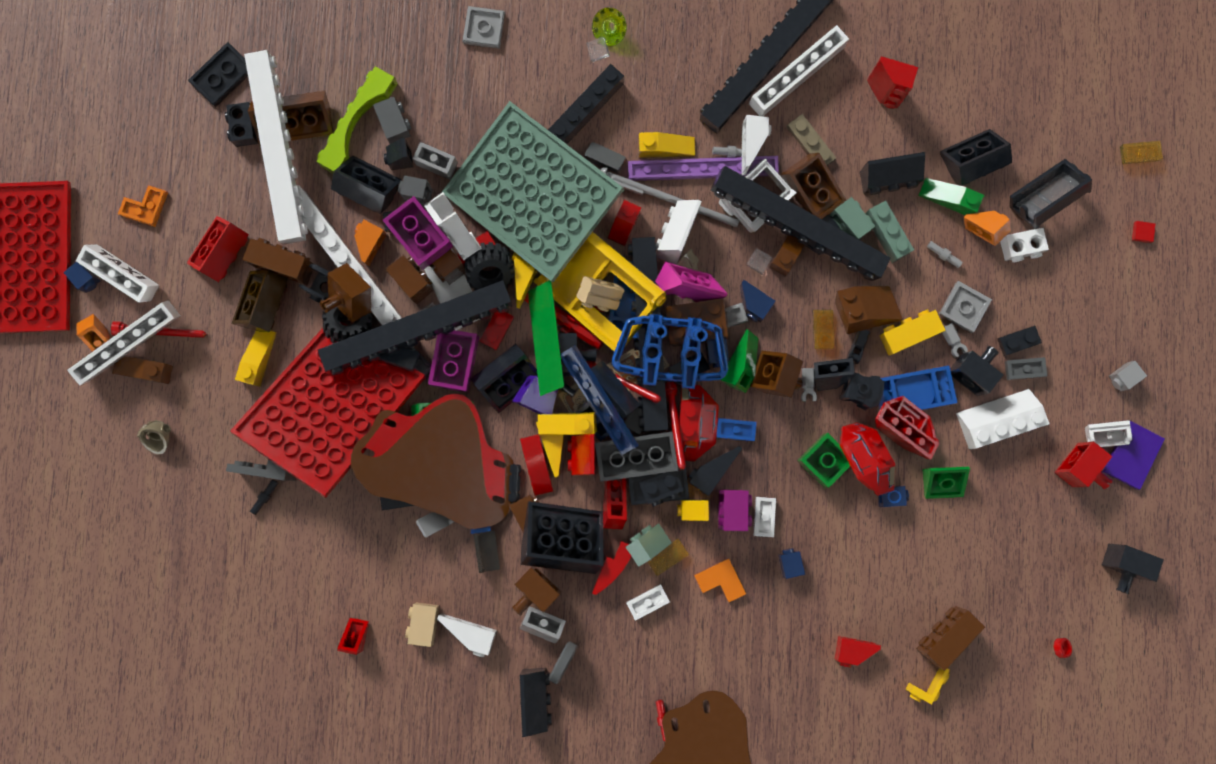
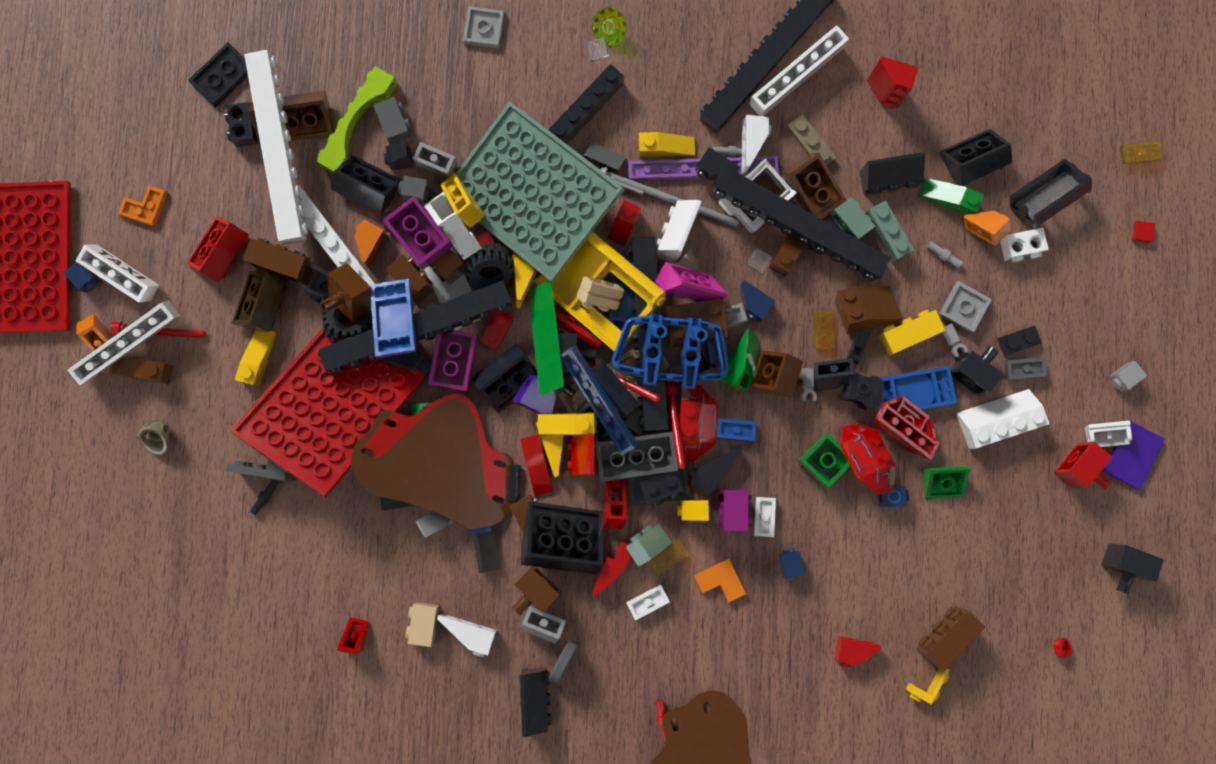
none -> slope [370,278,416,358]
none -> yellow slope [440,173,485,228]
none -> black slope [695,147,741,181]

